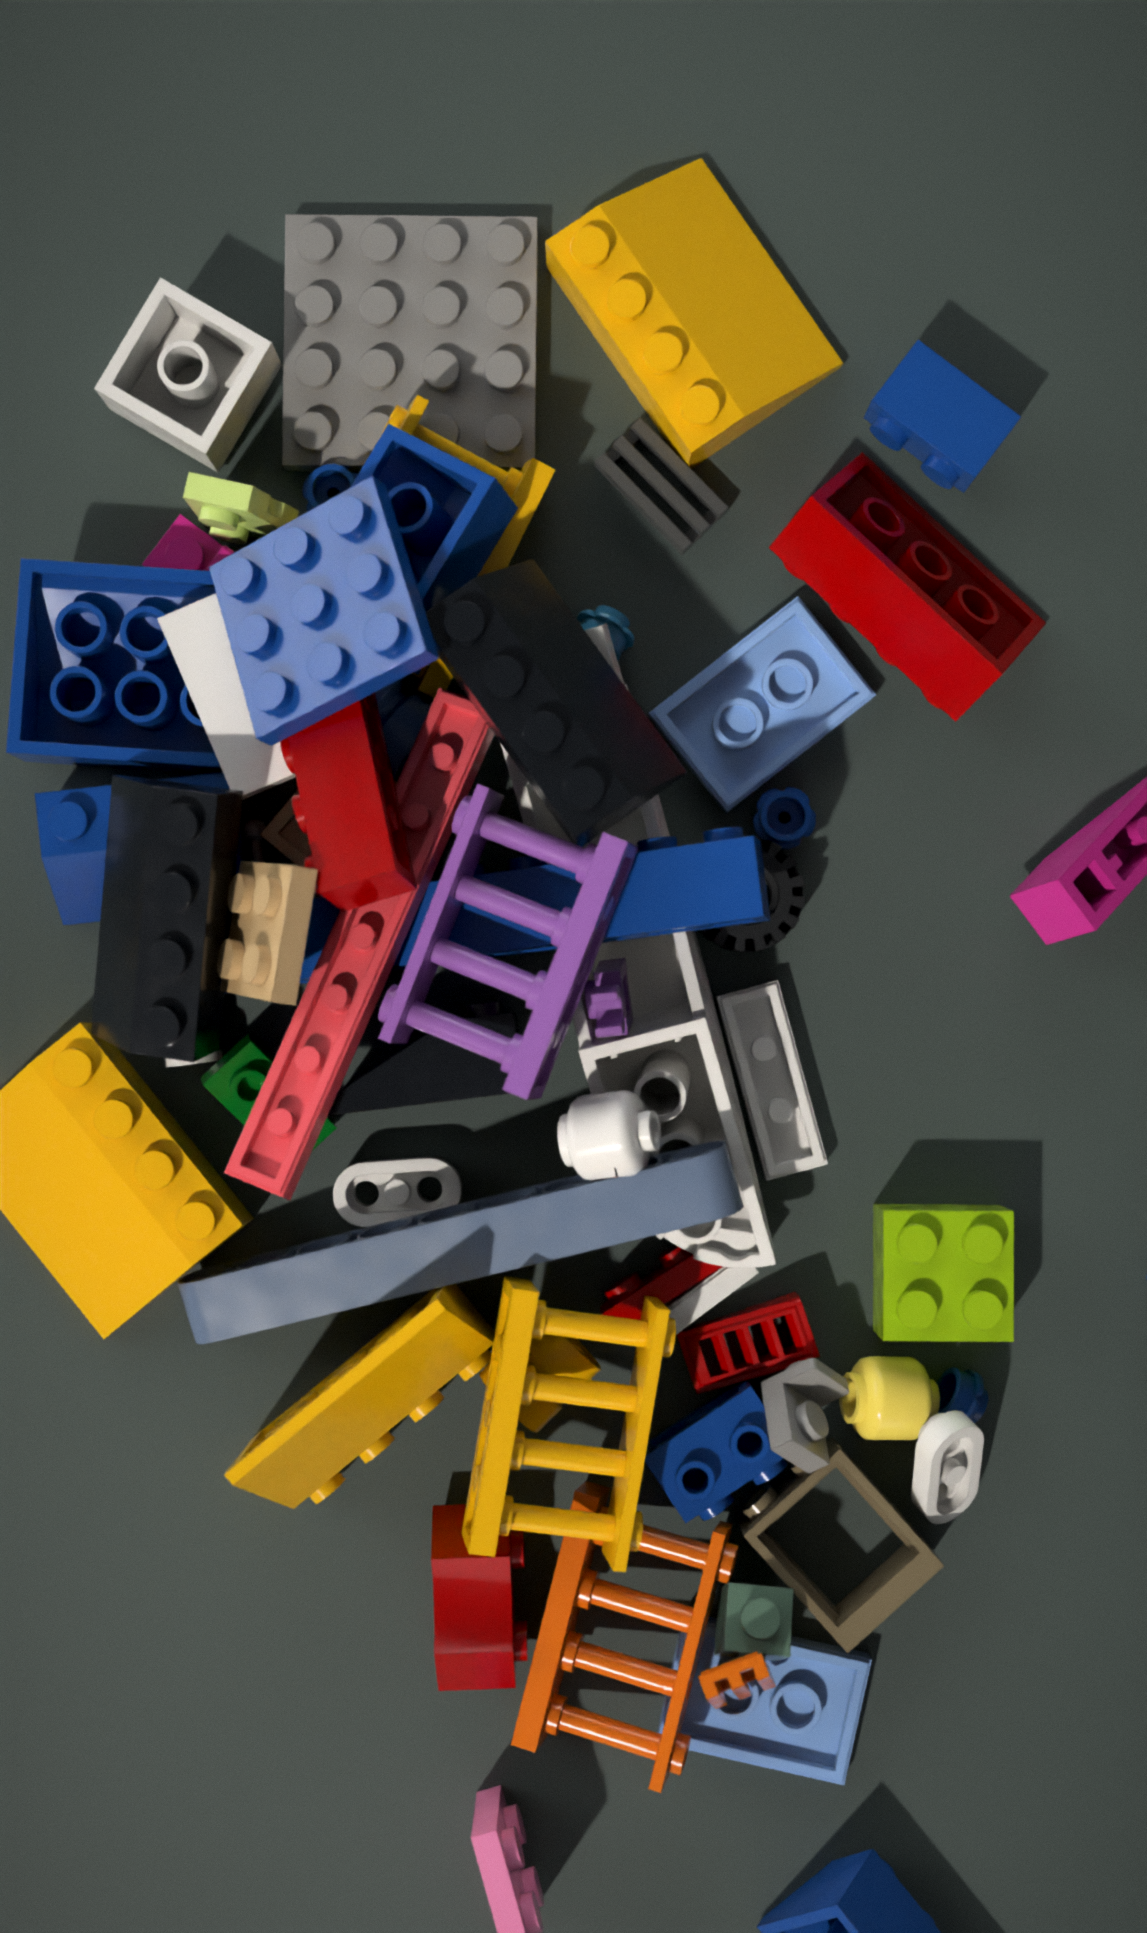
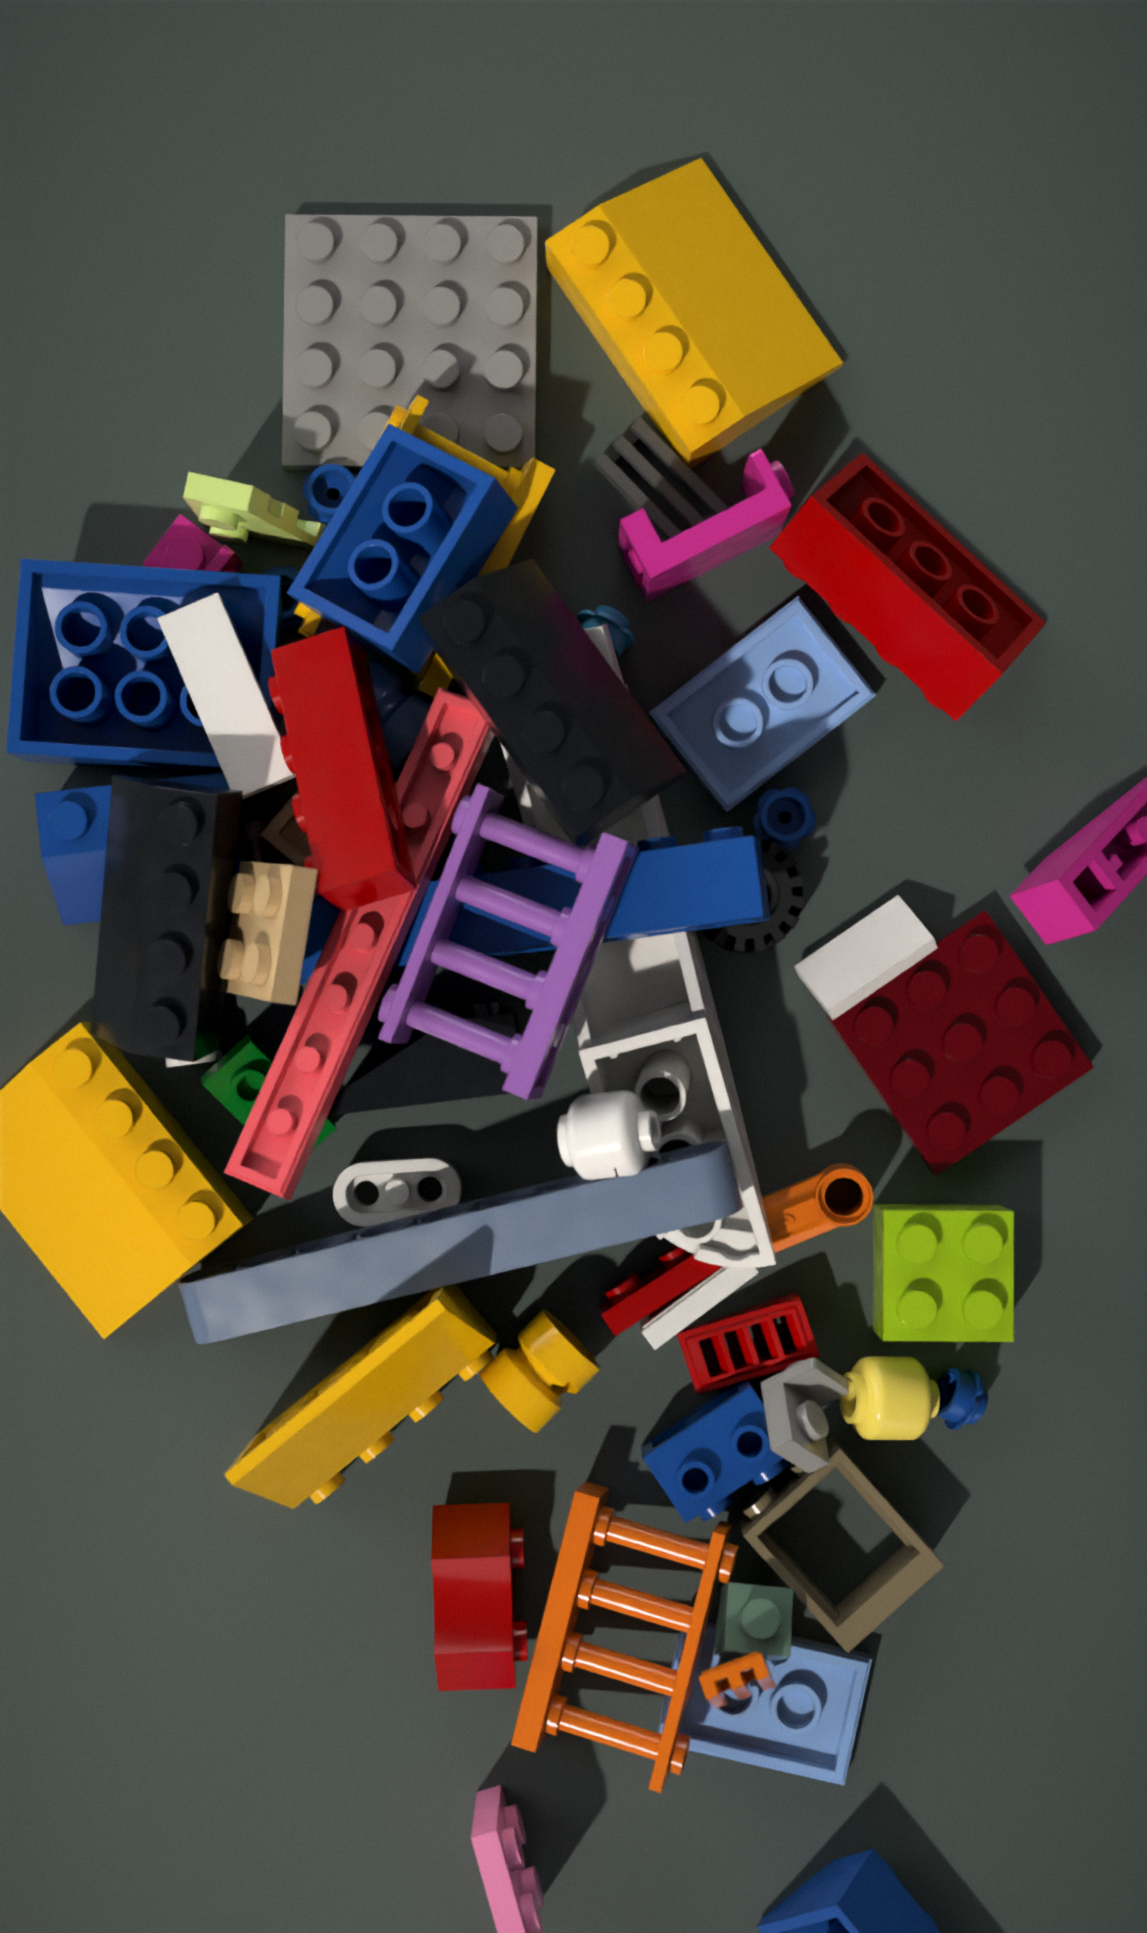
white brick [94,277,282,473] -> none
plate [209,476,440,746] -> none
yellow fence [461,1276,676,1573] -> none
medium lavender plate [585,958,634,1038] -> none
white tile [715,980,828,1181] -> none
blue brick [863,340,1021,493] -> none
white plate [911,1410,984,1524] -> none
none -> dark pink panel [618,449,794,603]
none -> orange piece [762,1163,874,1253]
none -> white tile [794,895,938,1020]
none -> dark red plate [826,910,1094,1176]

